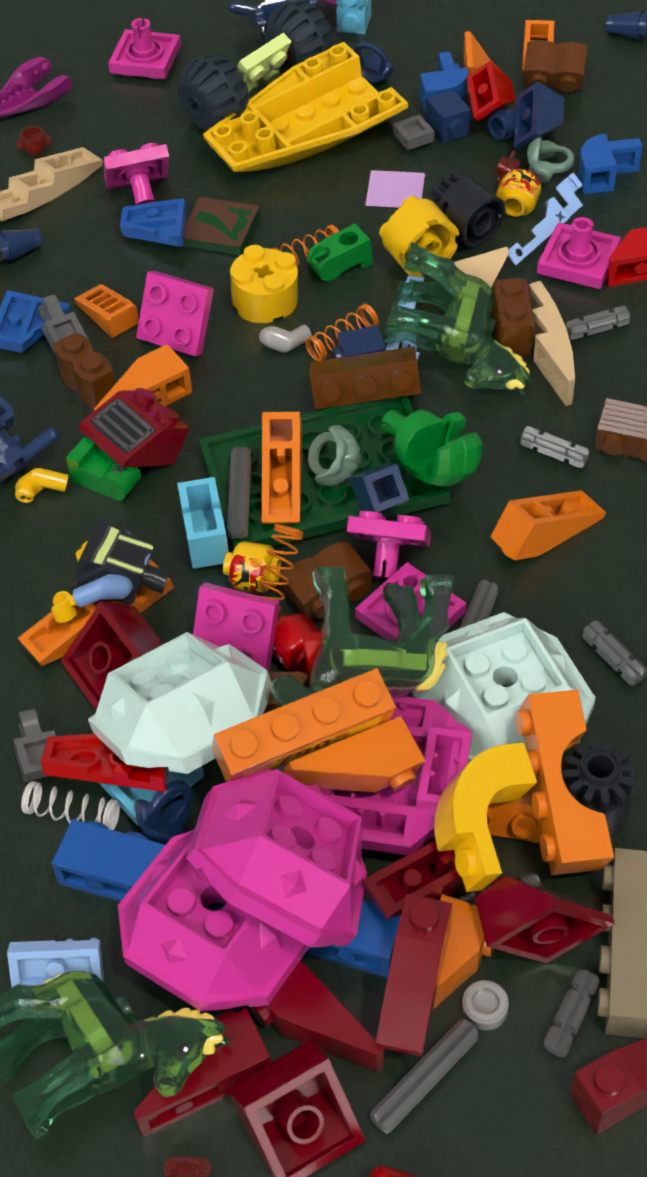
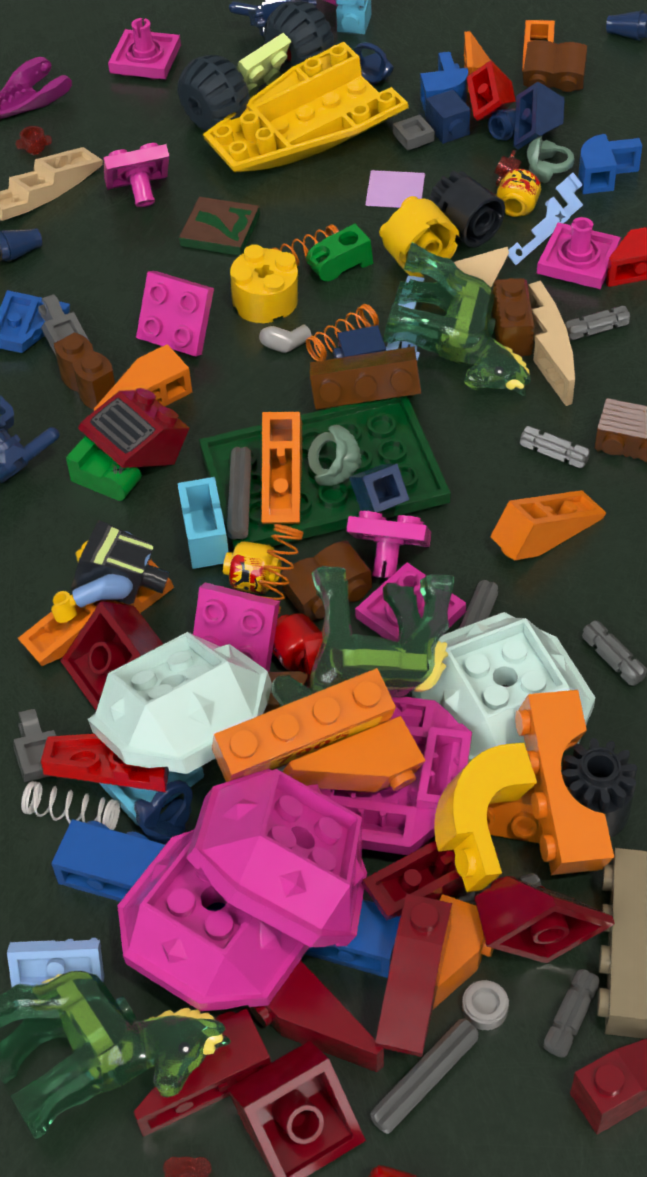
yellow arm [15,468,69,503] -> none
orange slope [74,284,139,338] -> none
blue wing [120,198,188,247] -> none
green piece [381,410,483,487] -> none

